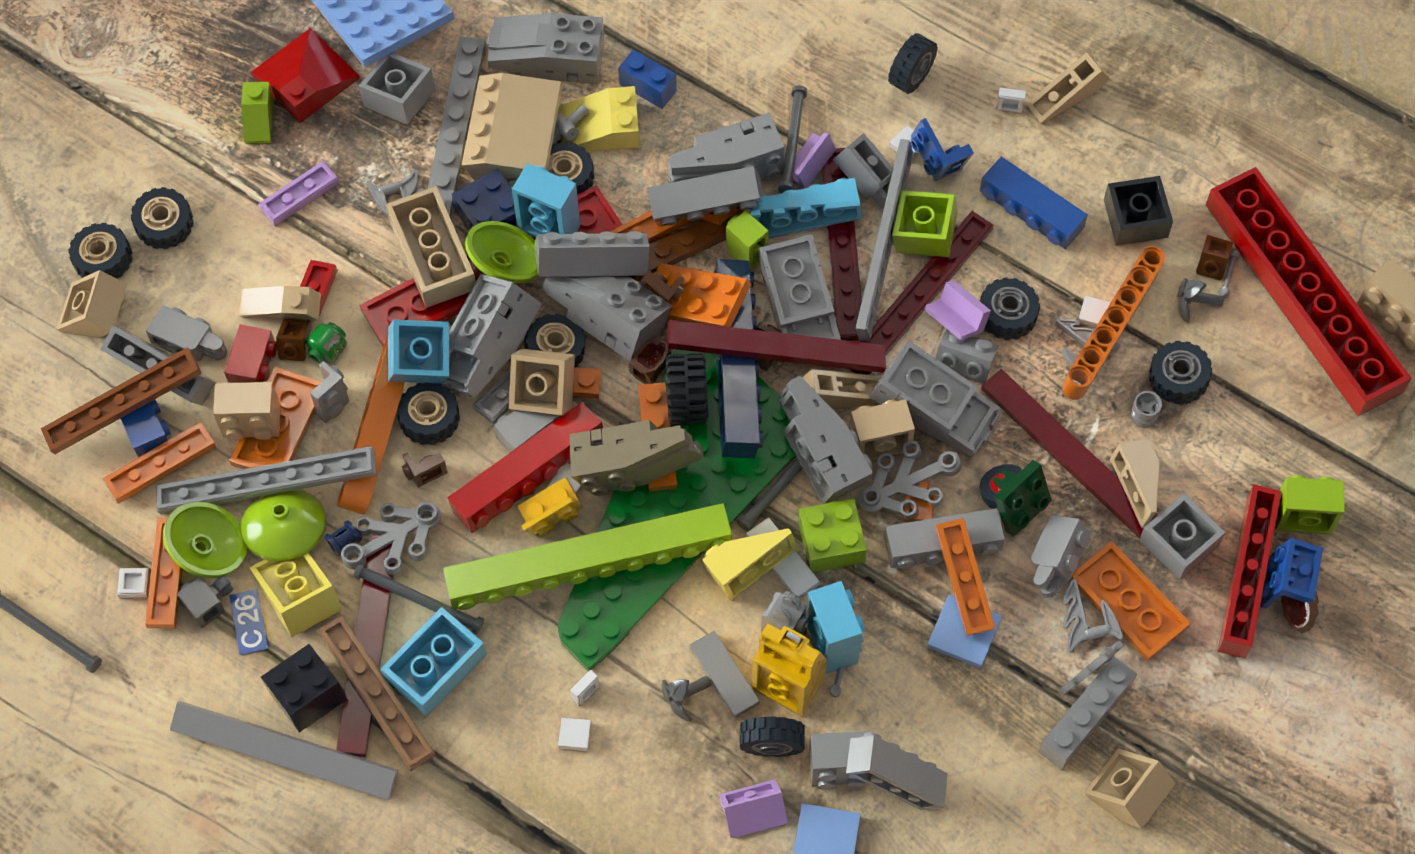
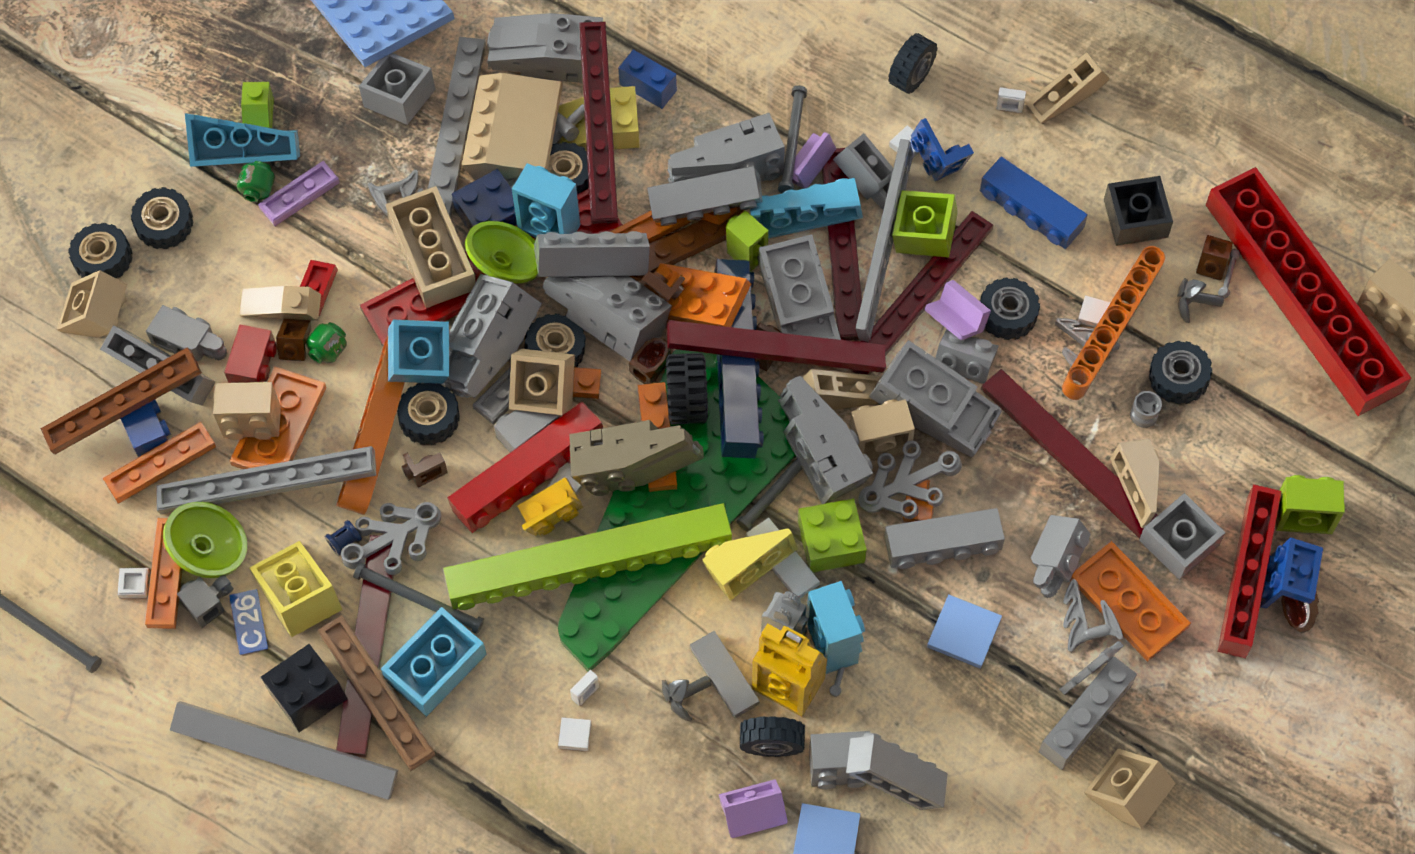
lime dish [241,489,326,561] -> none
red slope [250,28,360,123] -> none
light grey bracket [310,361,350,423] -> none
orange plate [935,518,995,637] -> none
dark green plate [979,460,1052,537] -> none
none -> medium azure wedge [185,113,300,167]
none -> green head [237,161,275,202]
none -> dark red tile [579,21,618,224]

